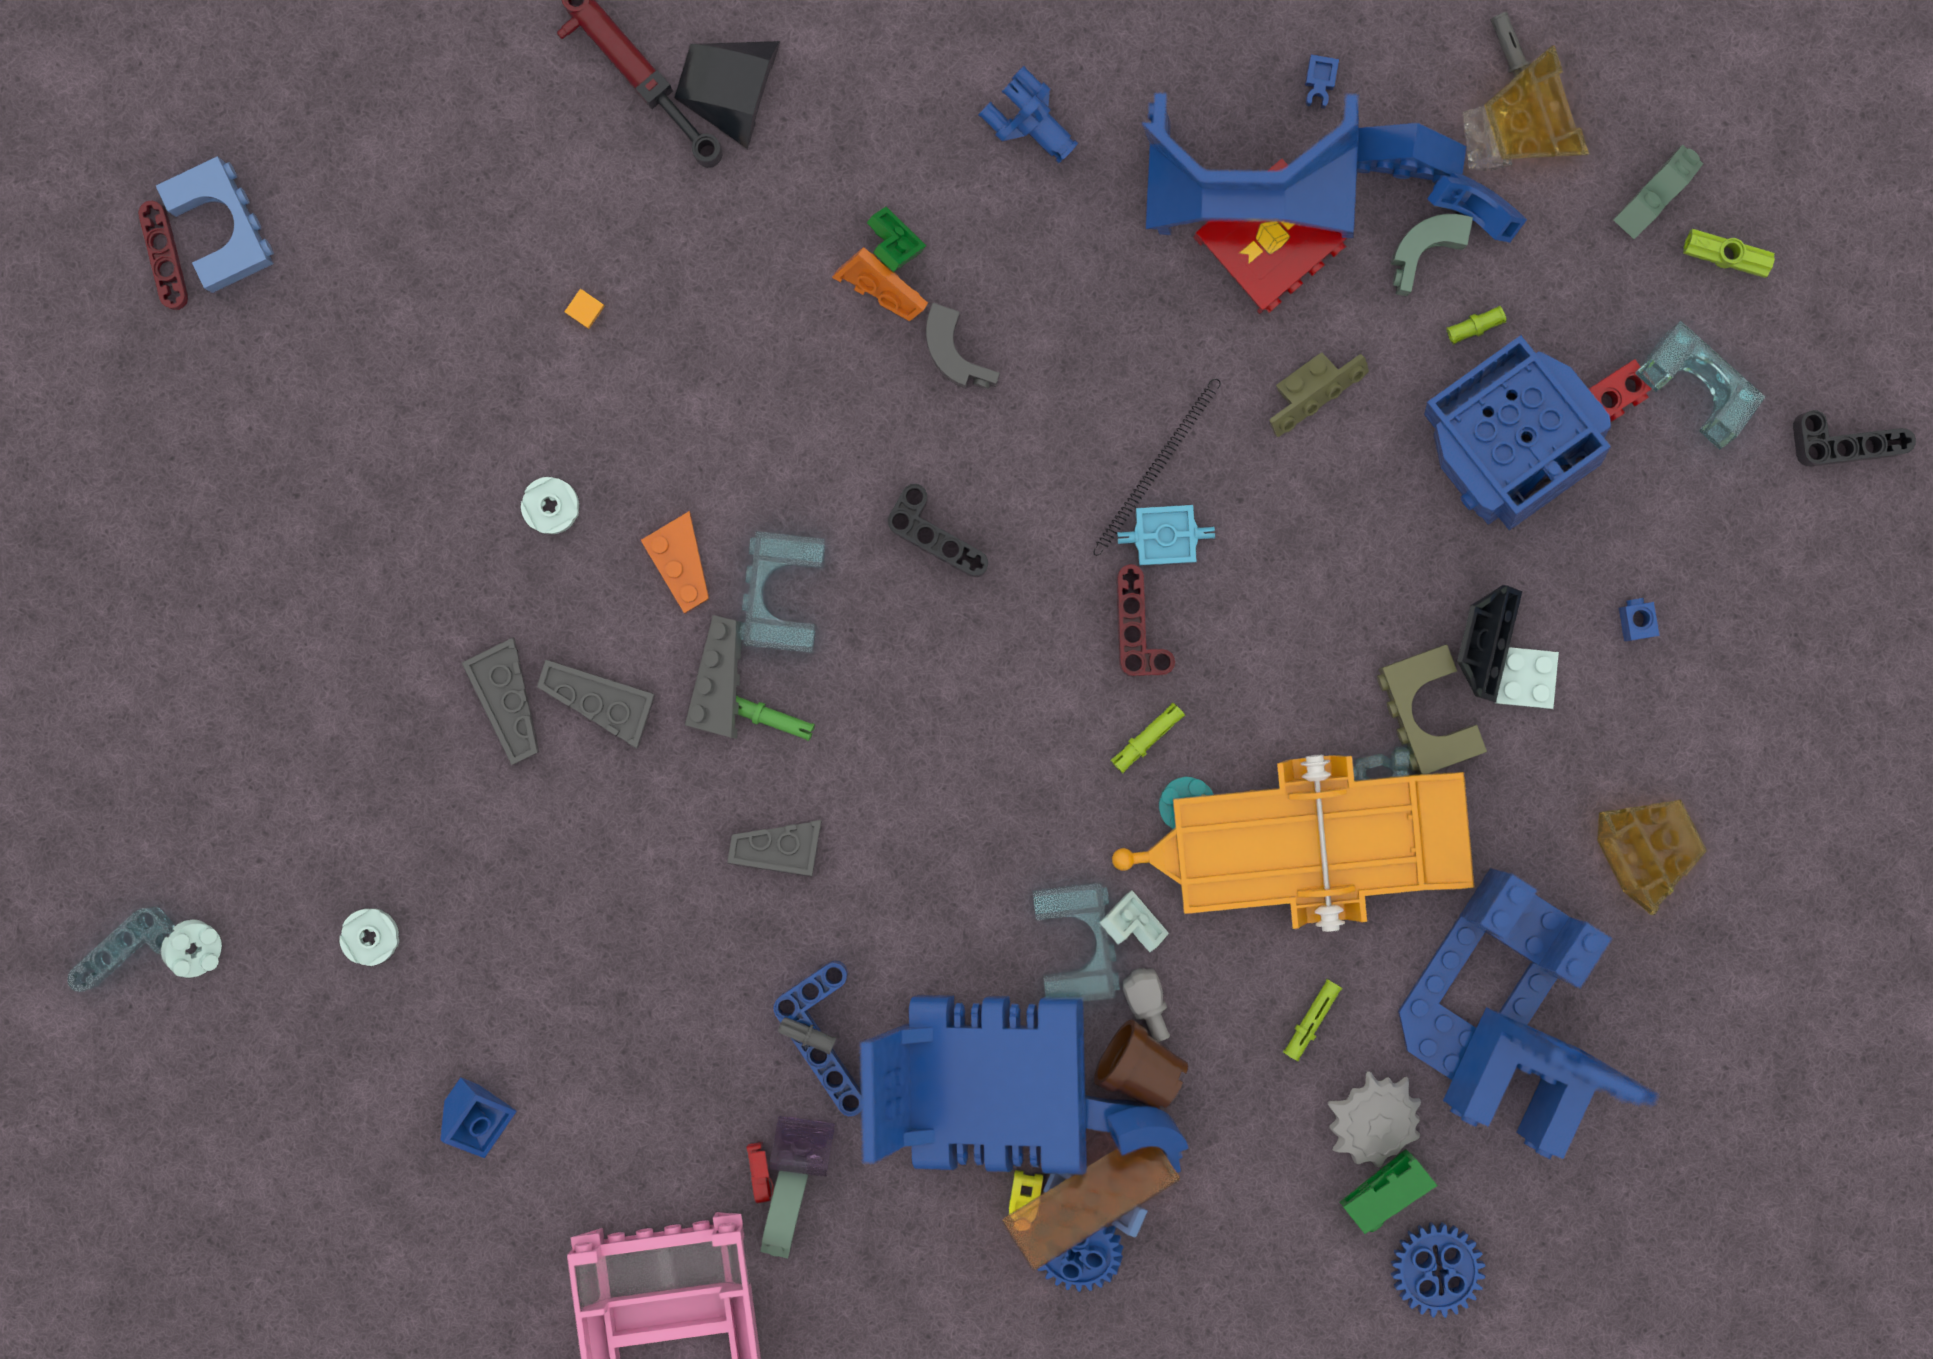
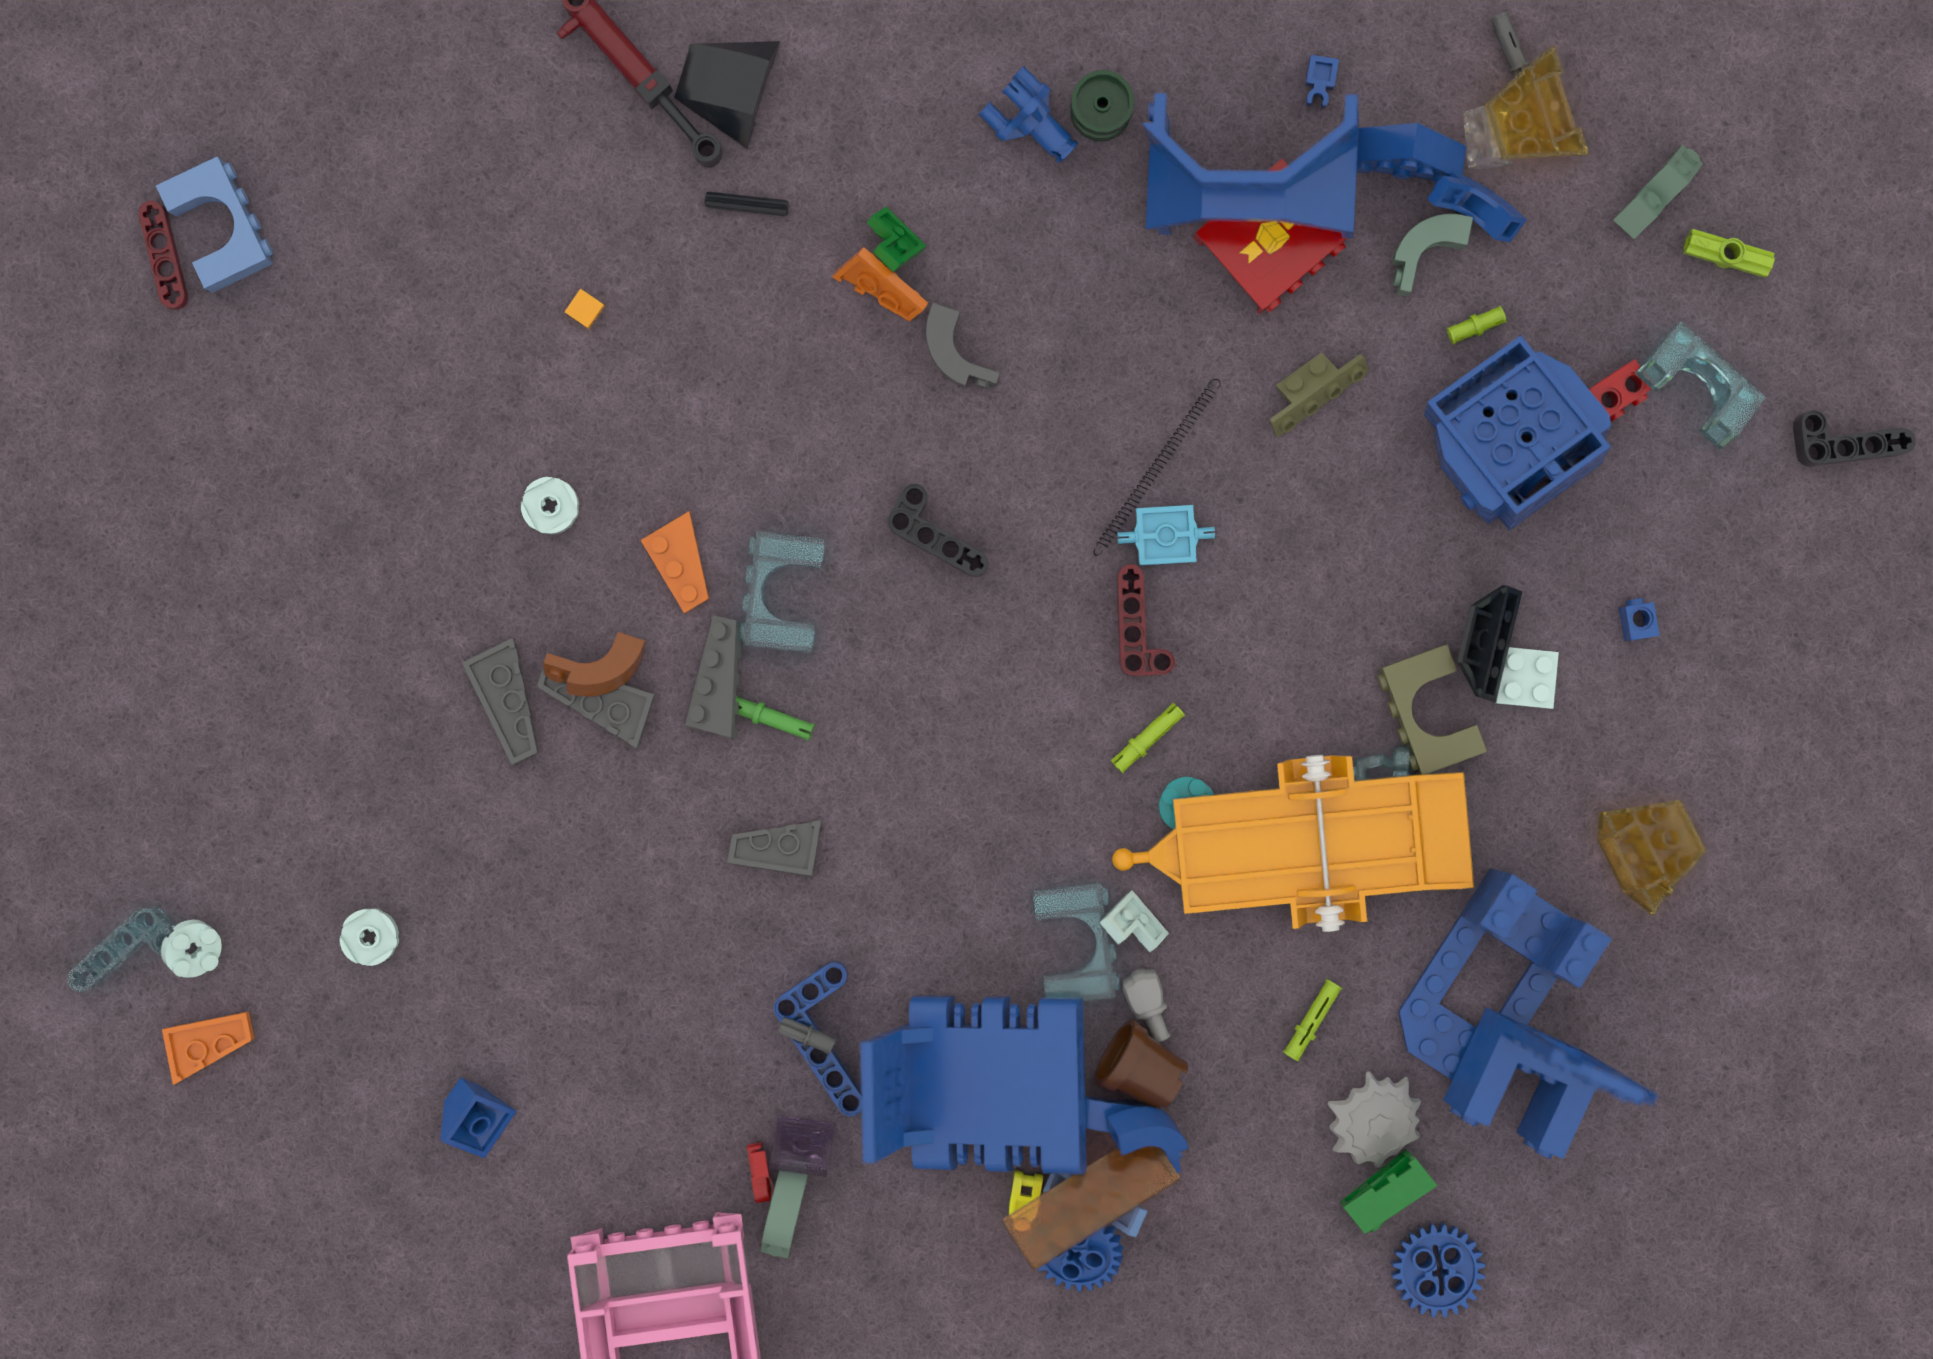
none -> orange wing [162,1011,255,1085]
none -> dark orange arch [543,632,645,697]
none -> black axle [705,191,789,217]
none -> dark green wheel [1070,70,1134,141]

